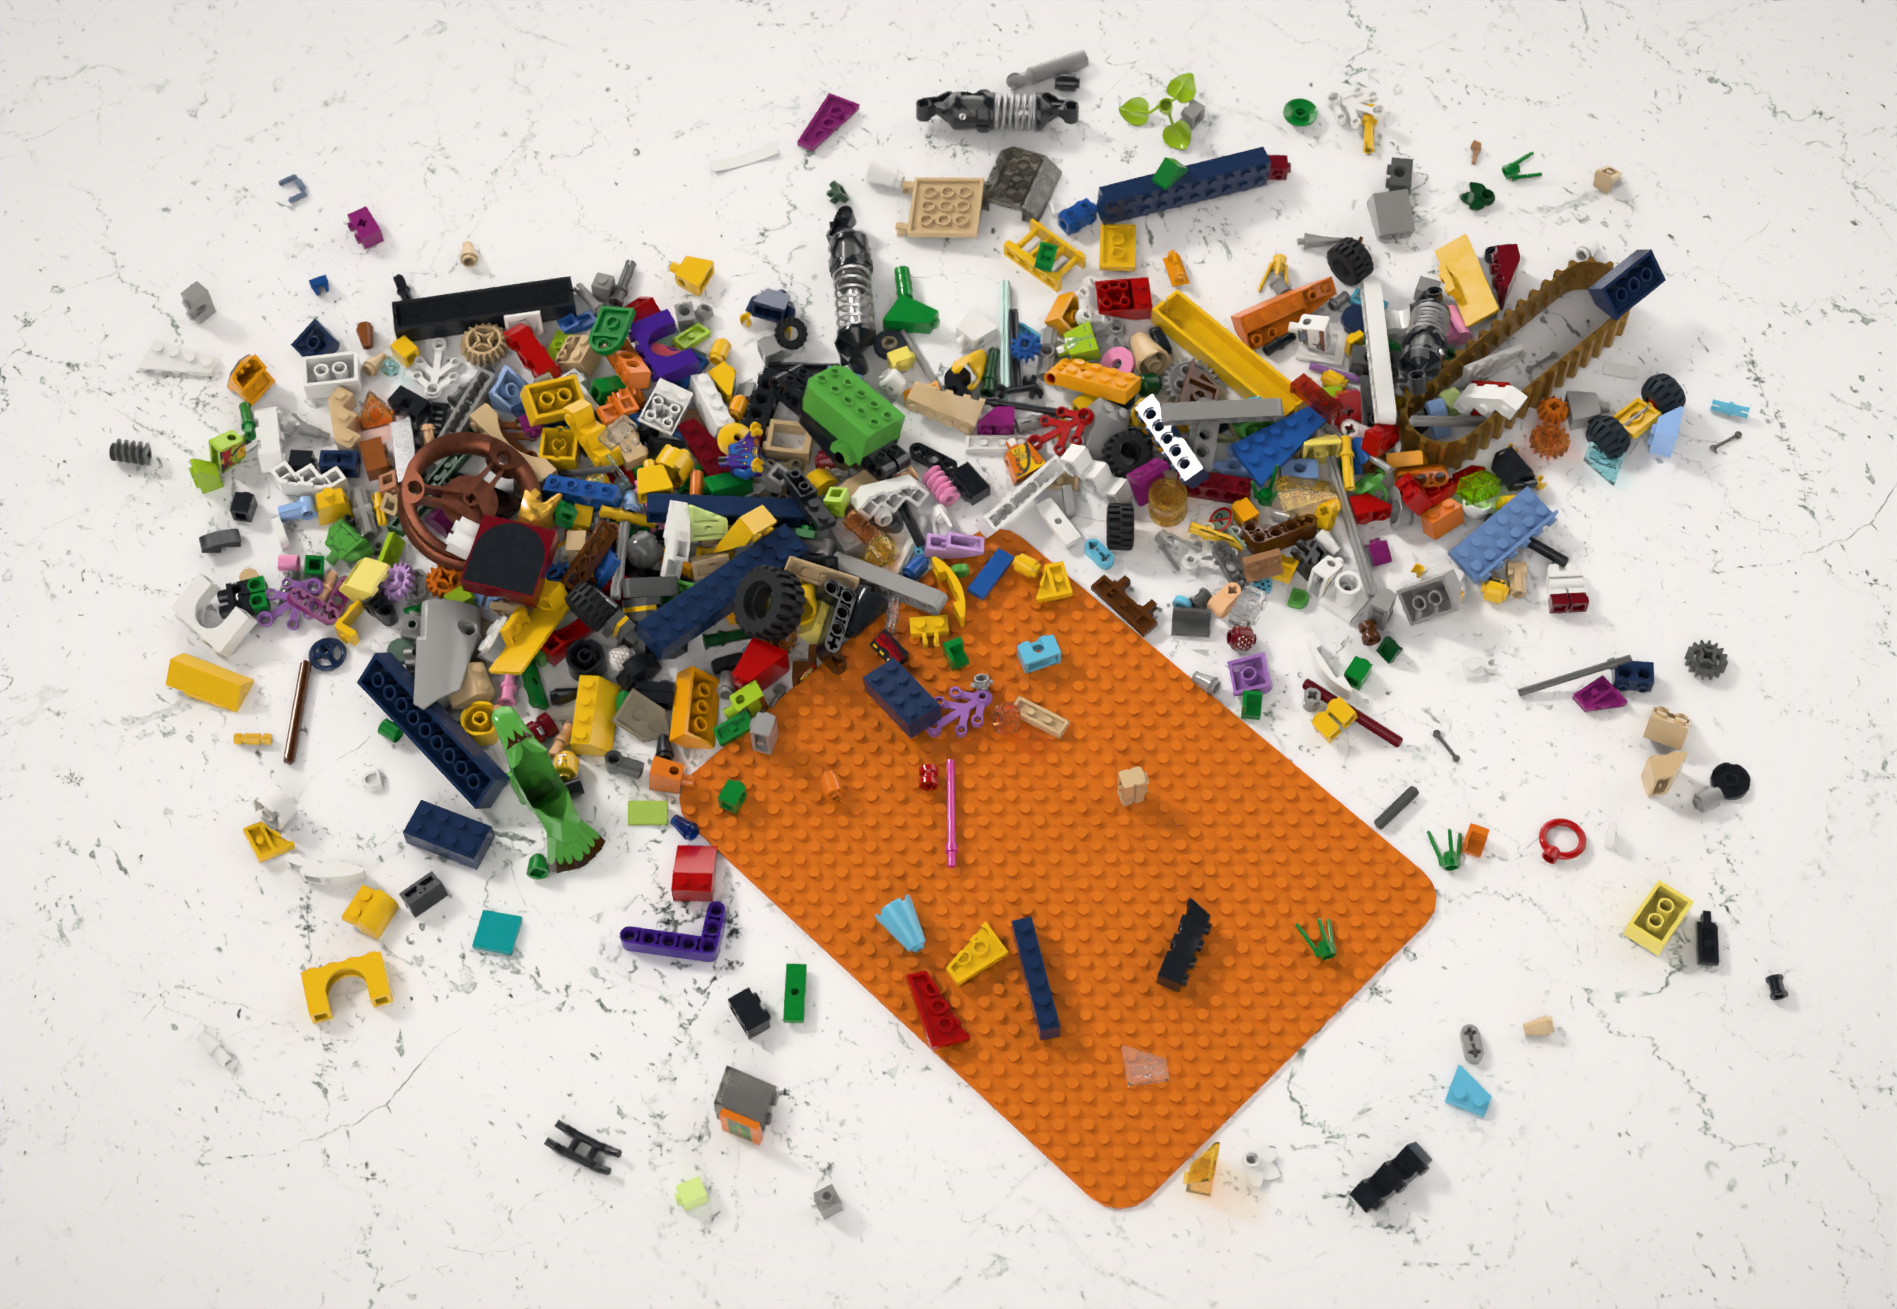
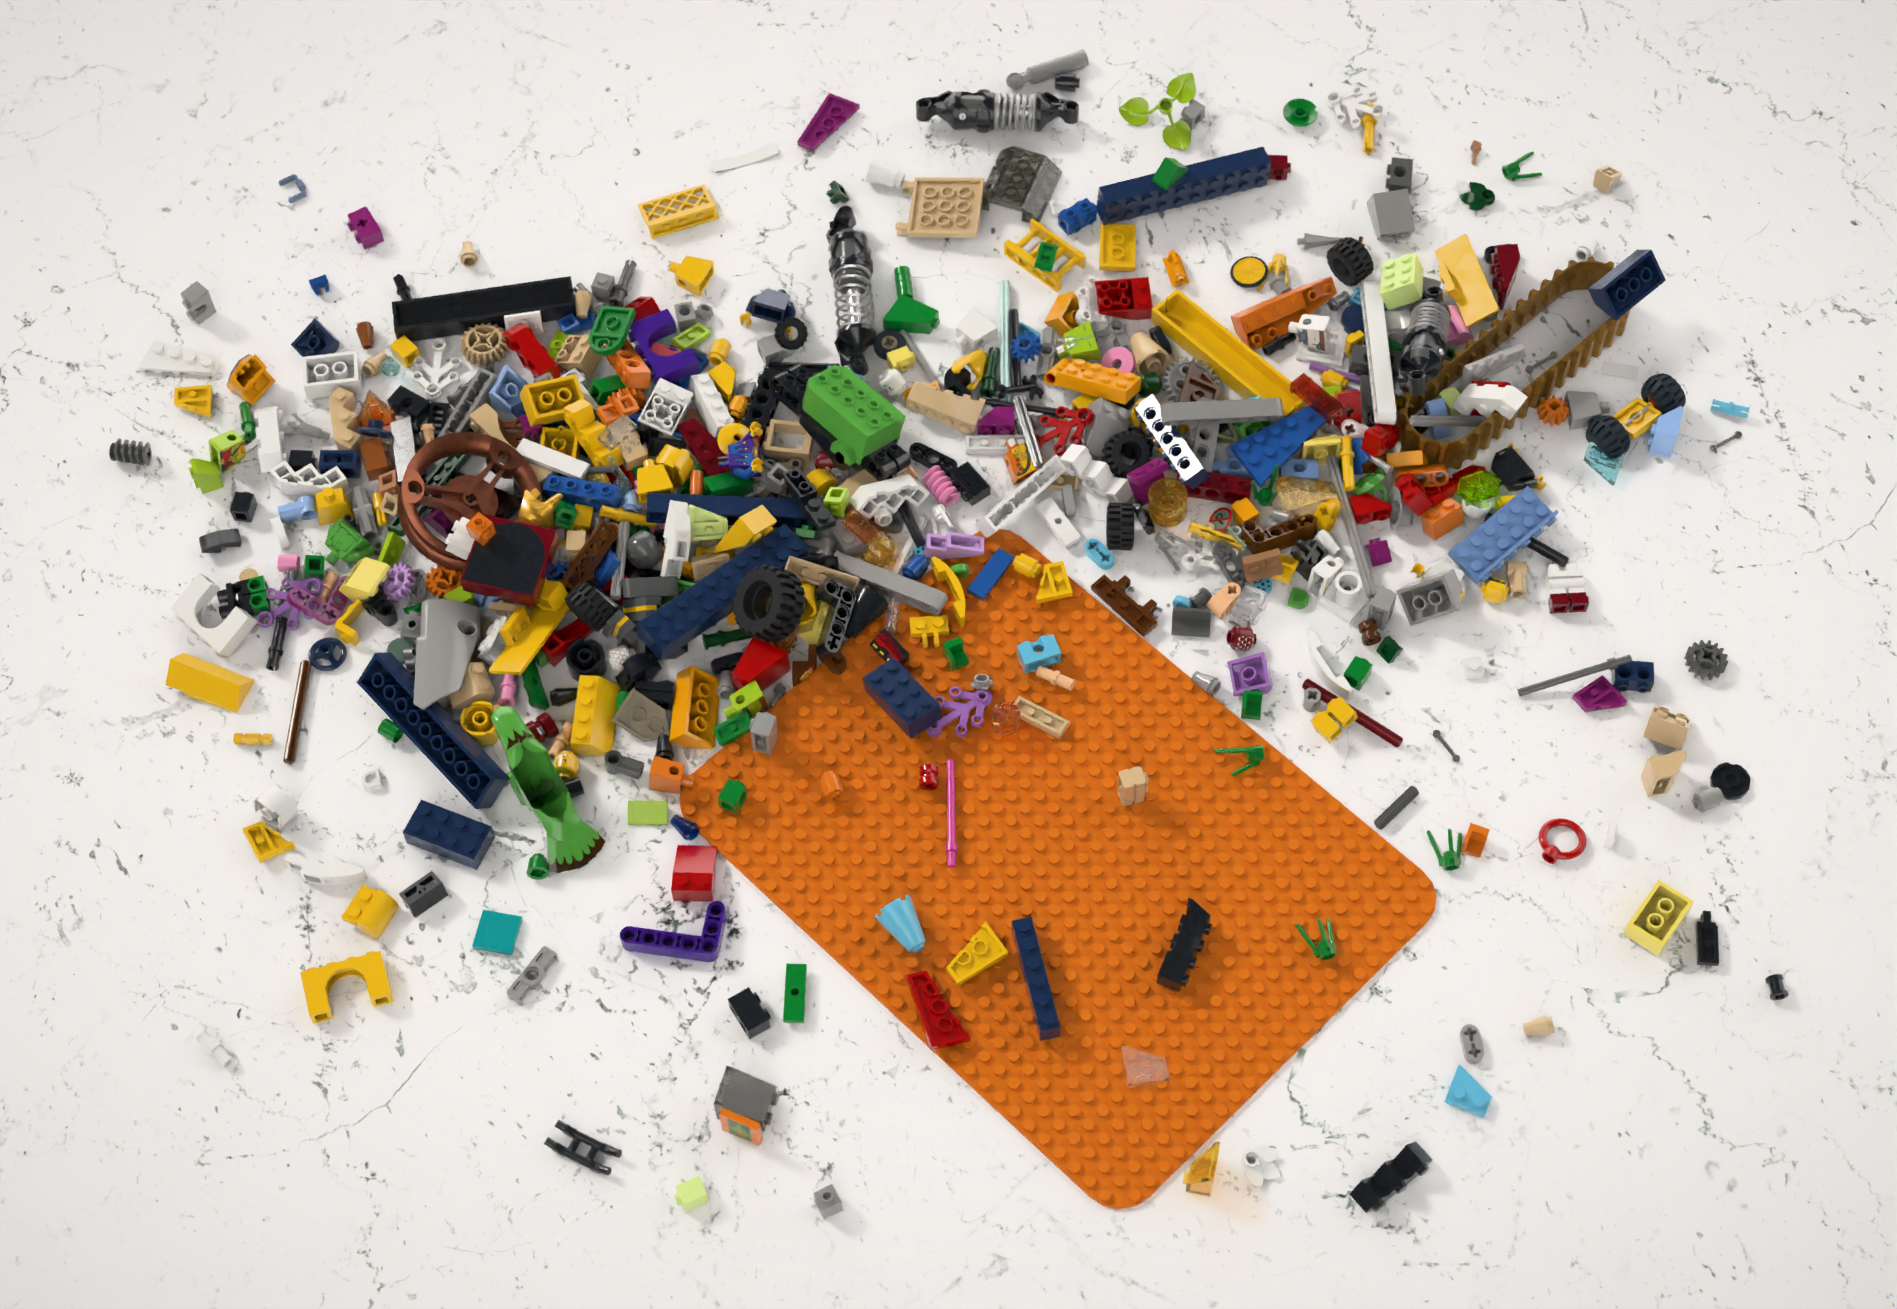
clear orange gear [1529,422,1571,460] -> none
none -> yellow wing [174,385,213,418]
none -> black pin [266,616,288,671]
none -> dark blue piece [356,420,392,438]
none -> orange brick [466,512,496,546]
none -> light grey piece [506,946,558,1005]
none -> white tile [516,438,590,480]
none -> tan cone [574,290,592,318]
none -> yellow fence [638,184,718,239]
none -> axle [1013,395,1044,469]
none -> light nougat pin [1036,665,1076,691]
none -> black tile [1132,499,1156,535]
none -> green plant [1214,745,1264,776]
none -> yellow wheel [1230,256,1268,288]
none -> yellowish green brick [1380,252,1424,310]

